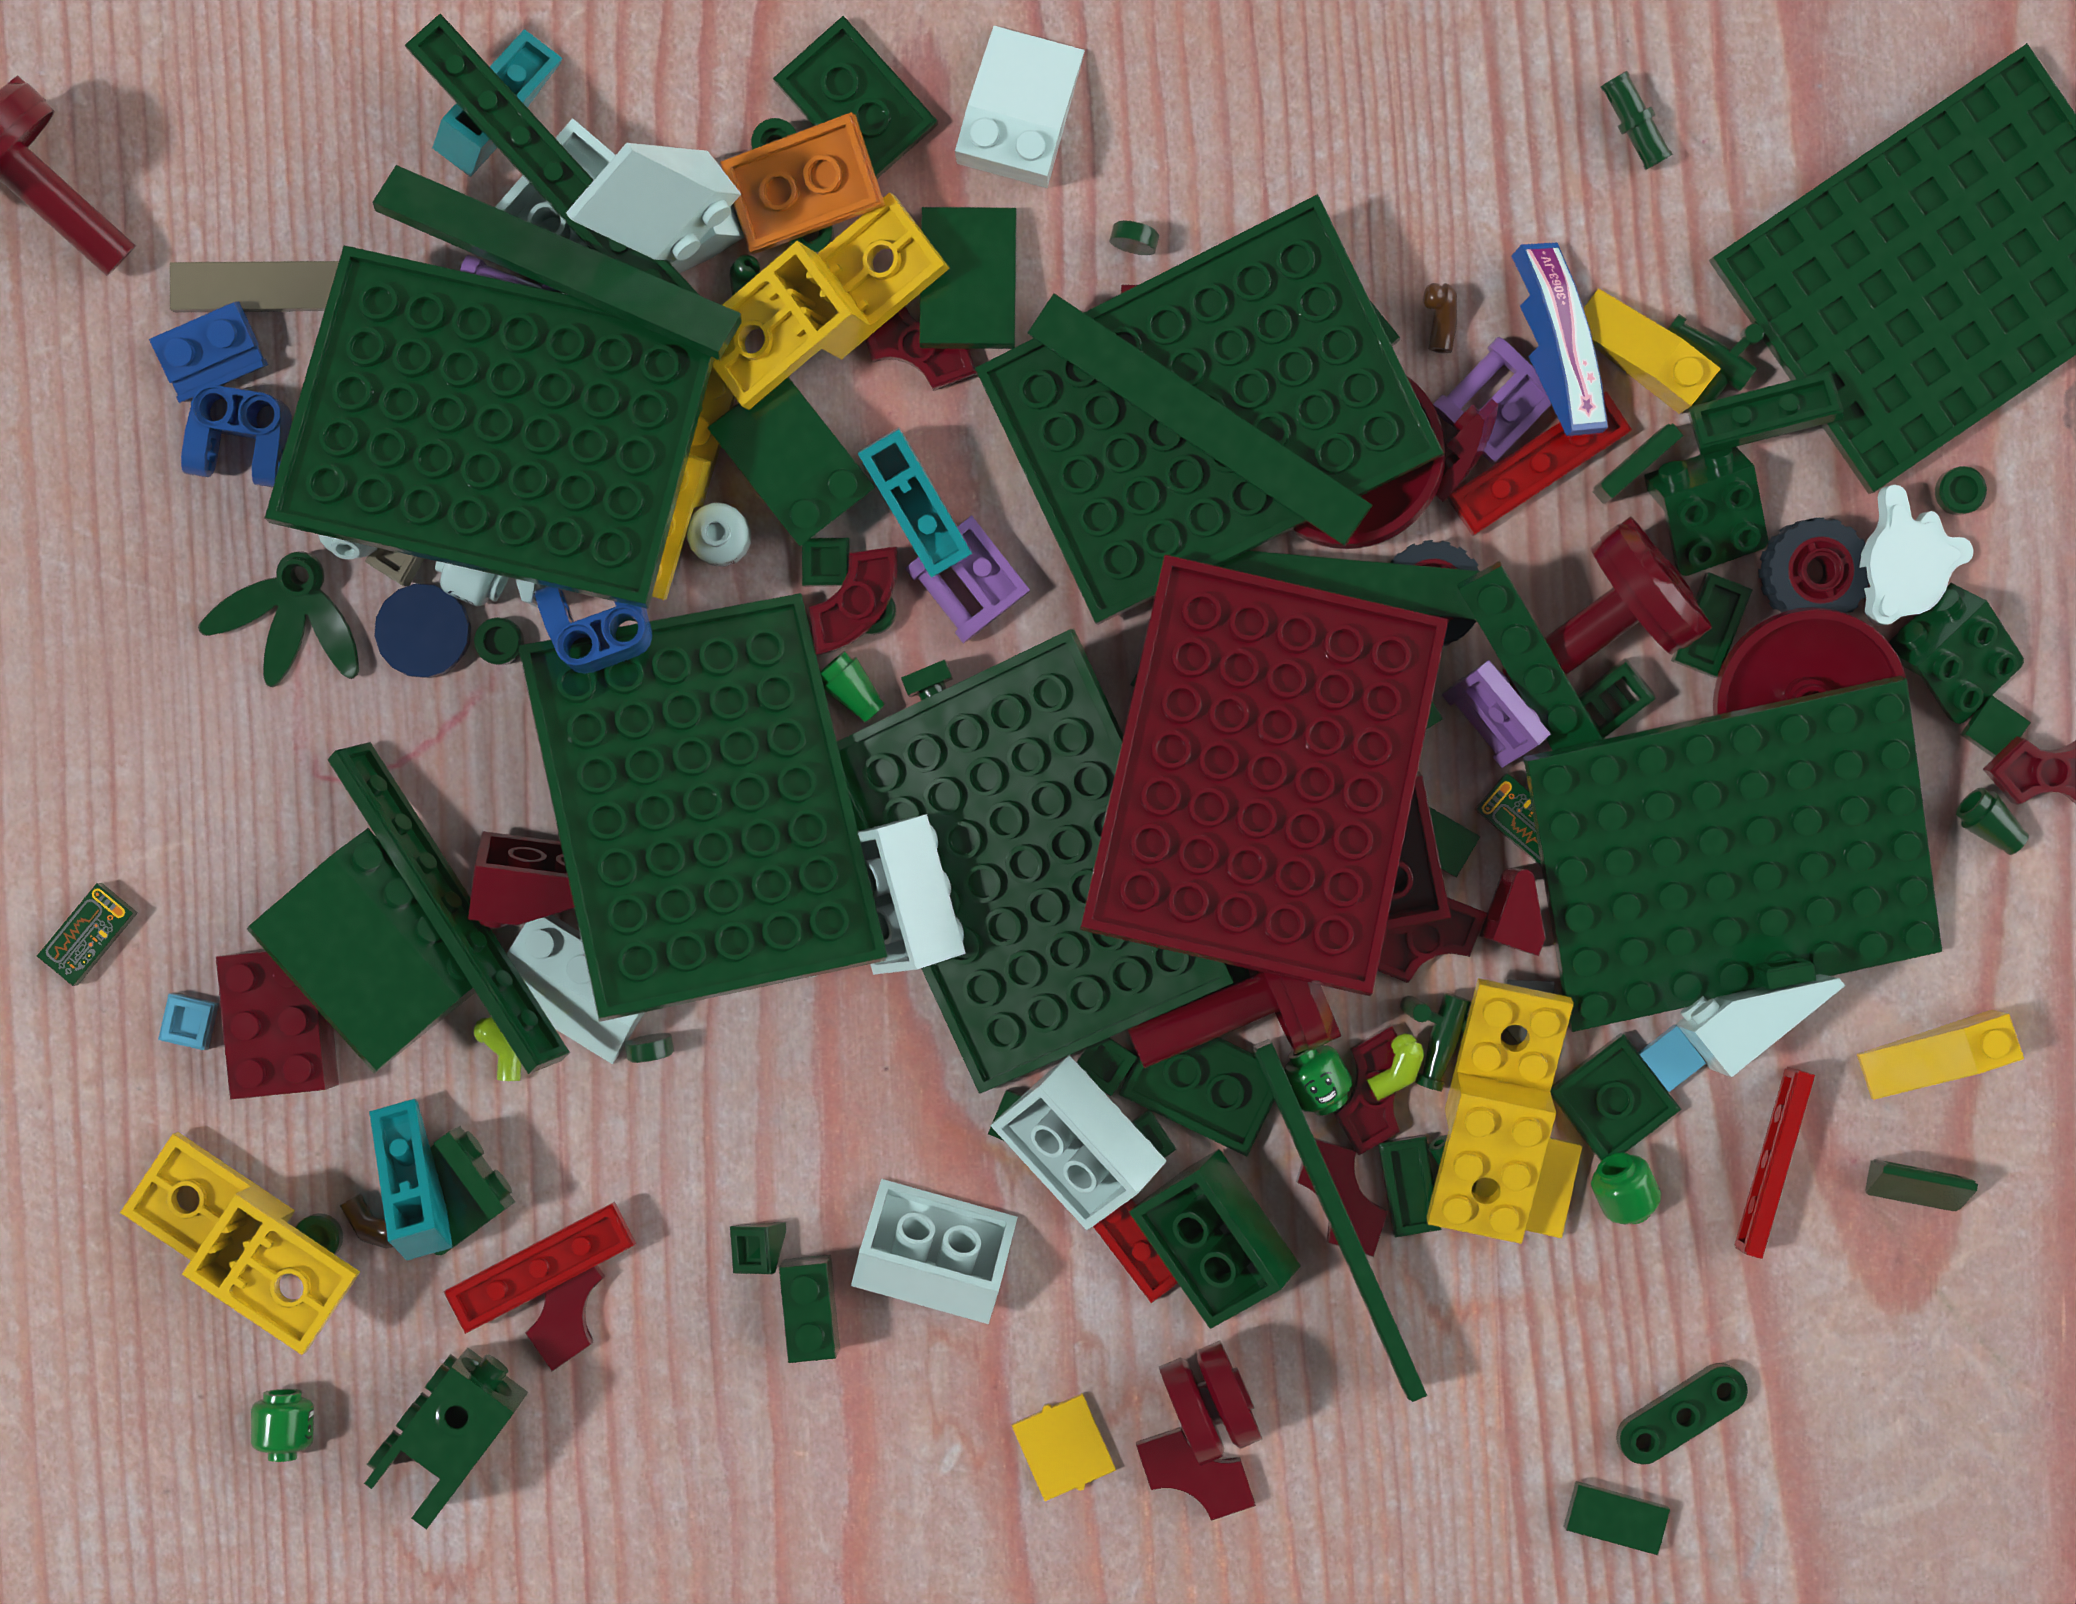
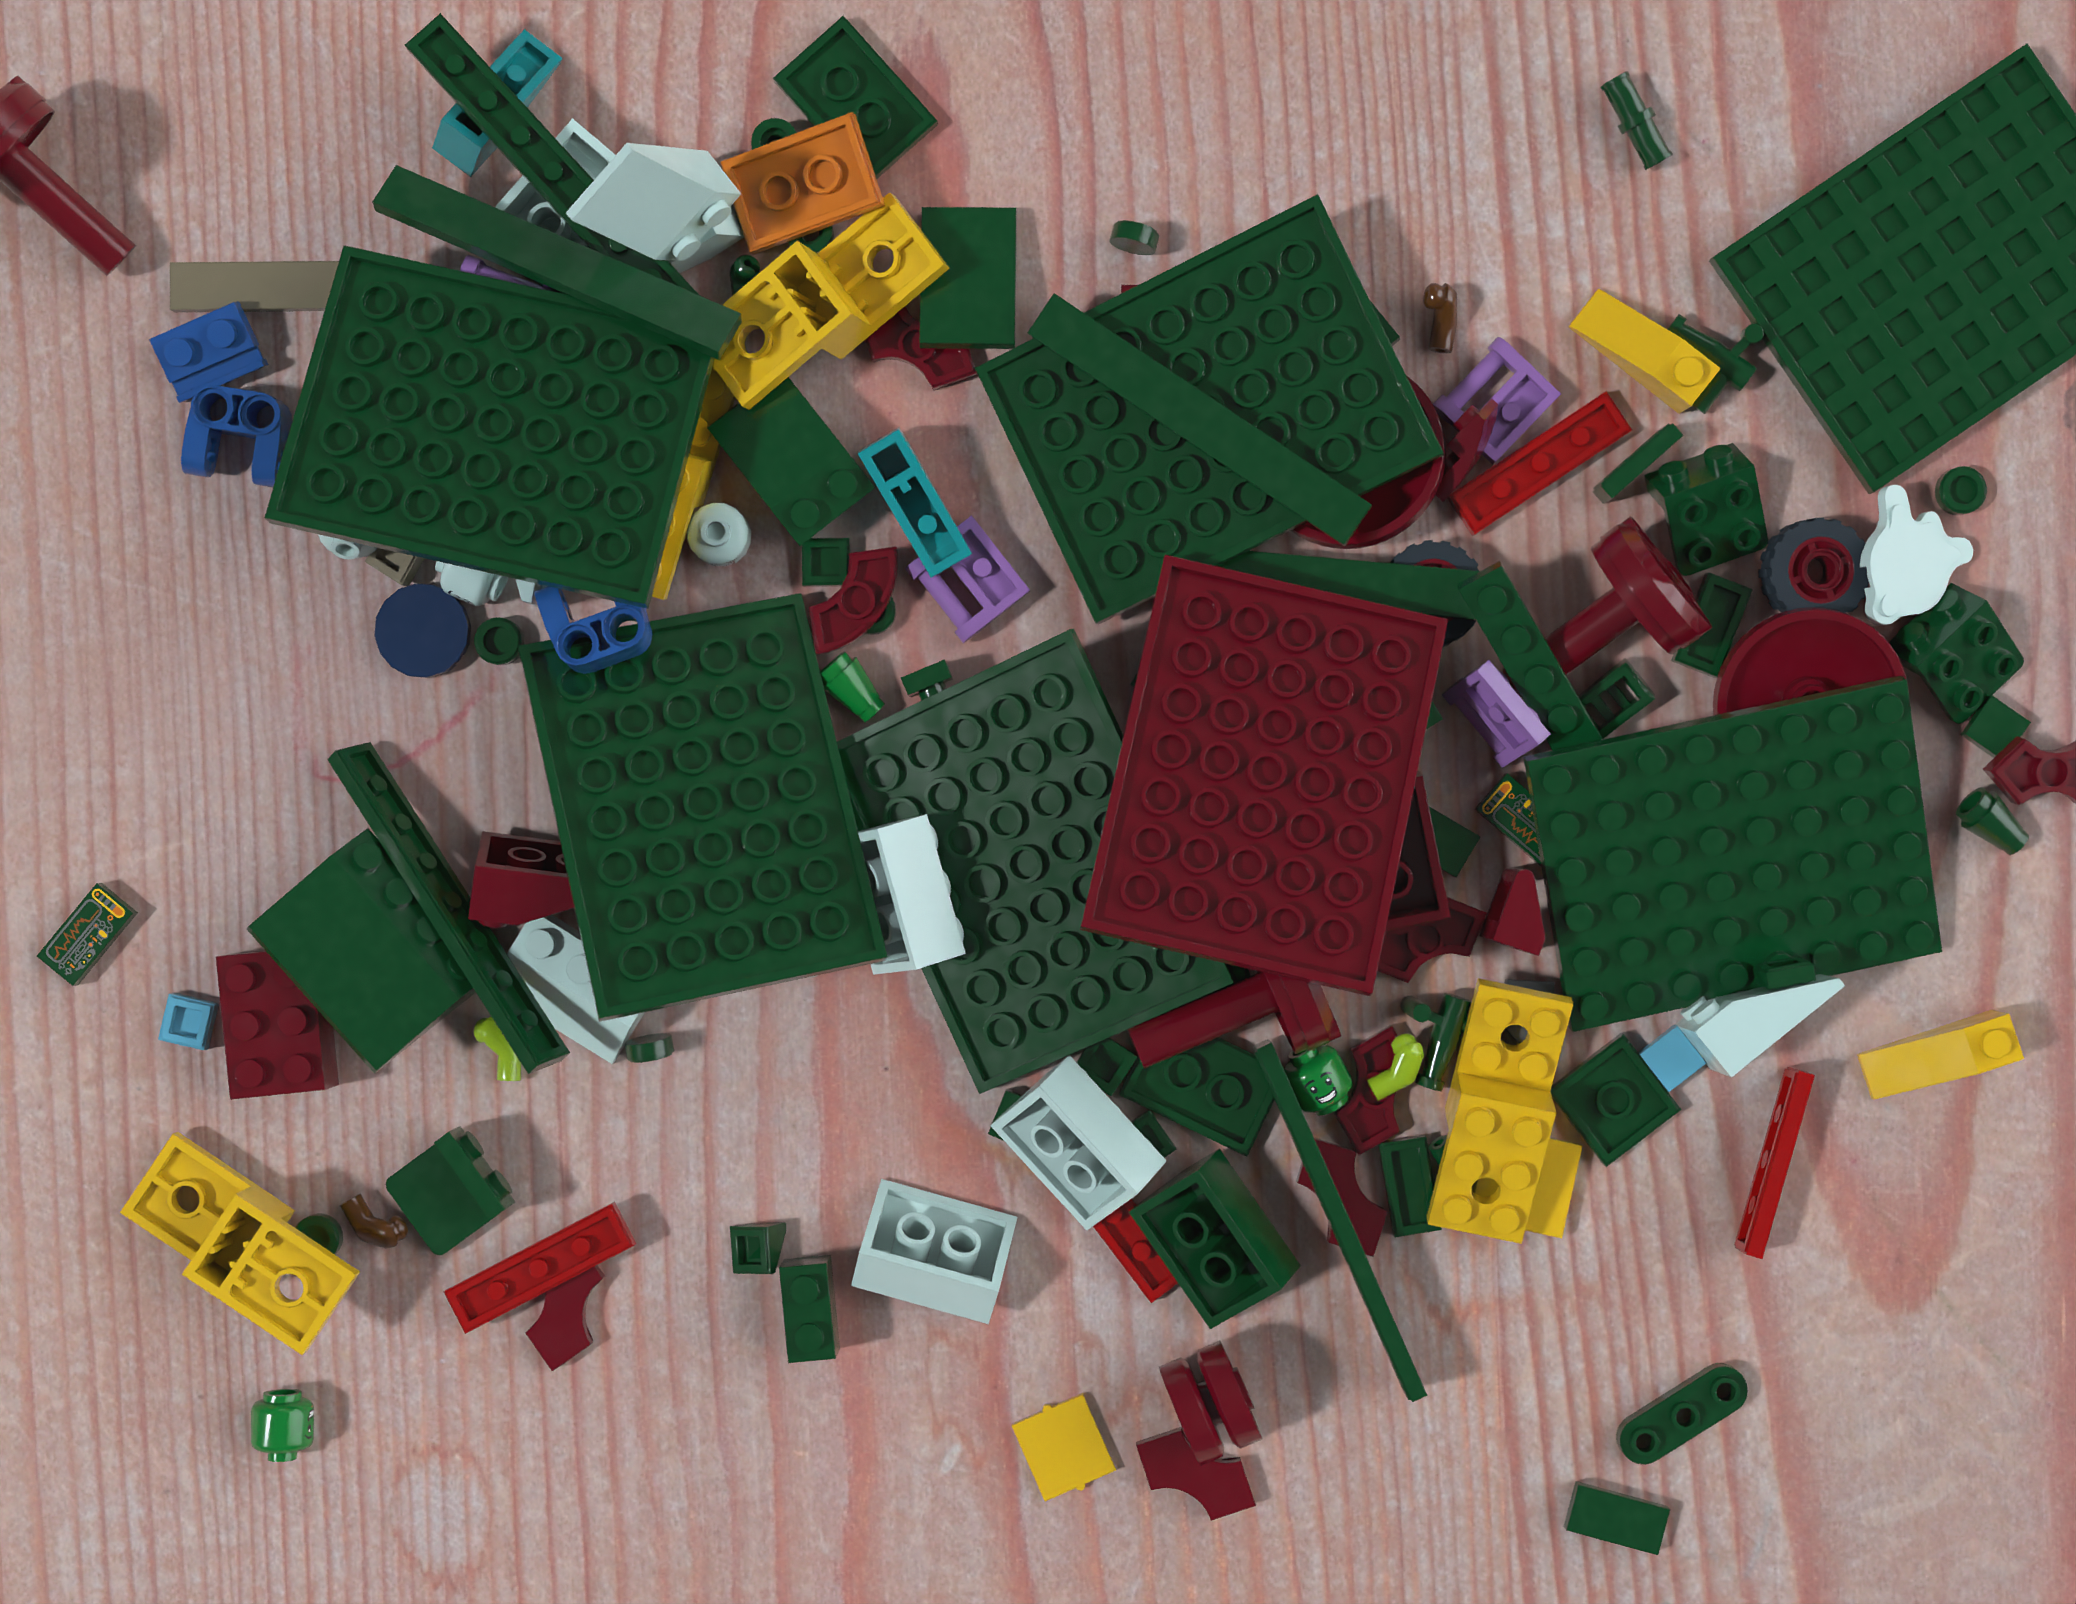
dark green plant [198,551,359,687] -> none
dark green torso [364,1348,528,1530] -> none
teal slope [369,1099,453,1261] -> none
light aqua slope [955,26,1085,188] -> none
slope [1511,242,1608,436] -> none
green head [1591,1153,1662,1225] -> none
dark green tile [1688,371,1844,456] -> none
dark green slope [1865,1159,1978,1211] -> none

